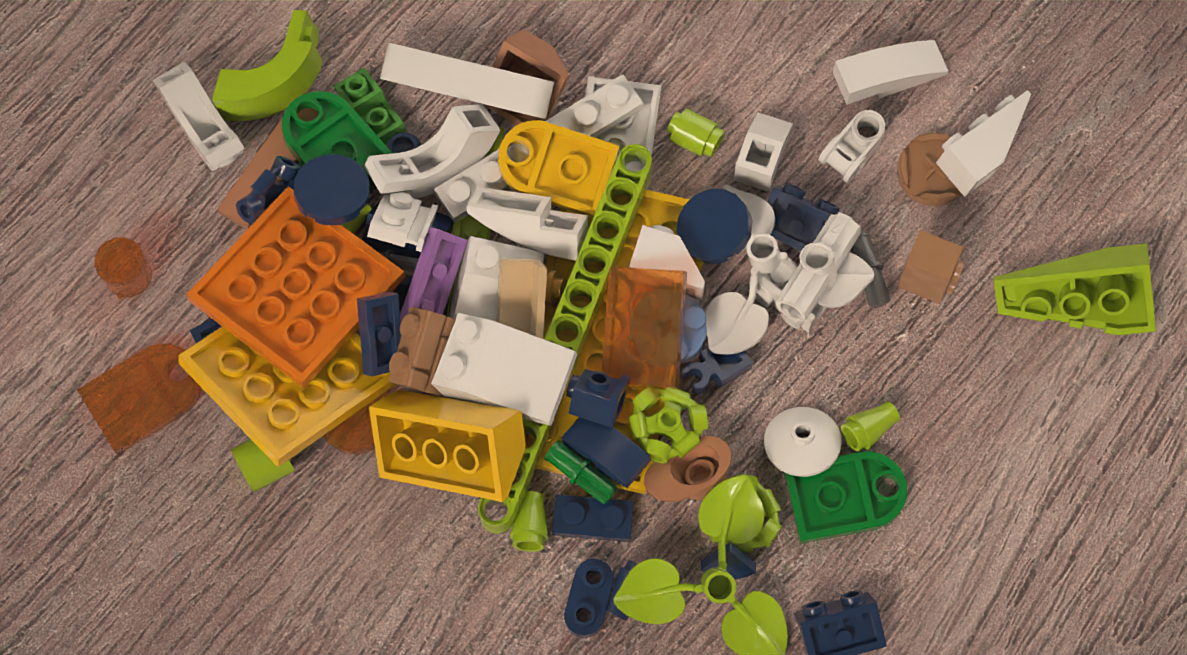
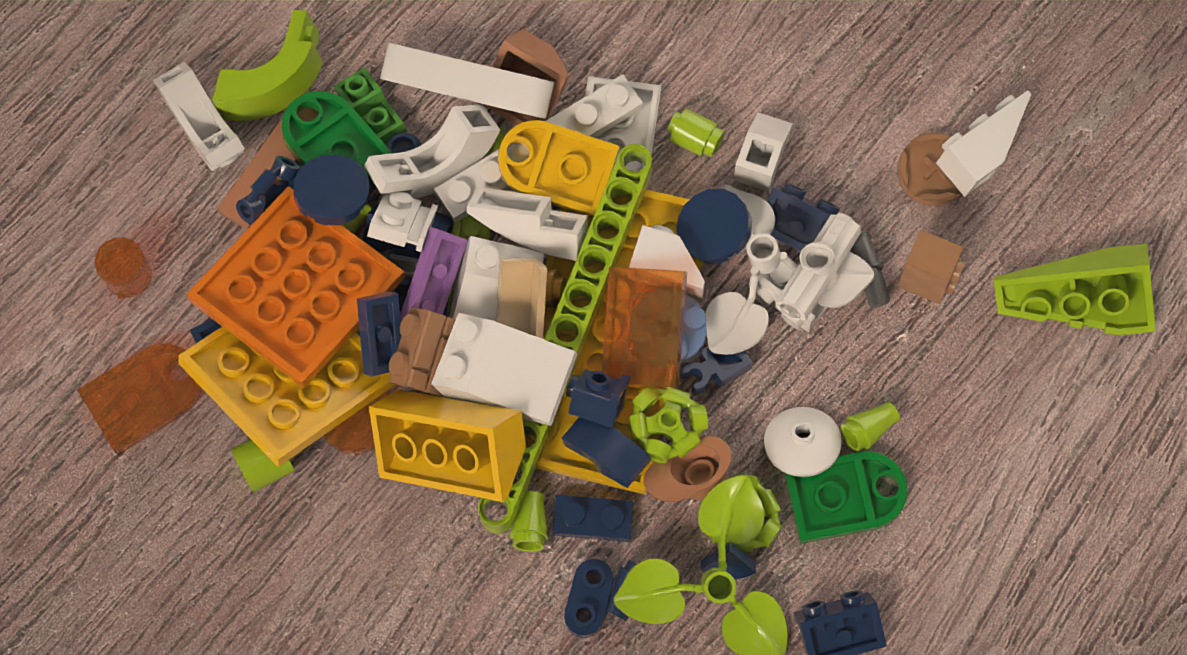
green axle [544,439,617,504] -> none
white piece [818,110,885,184] -> none
white slope [833,40,948,105] -> none

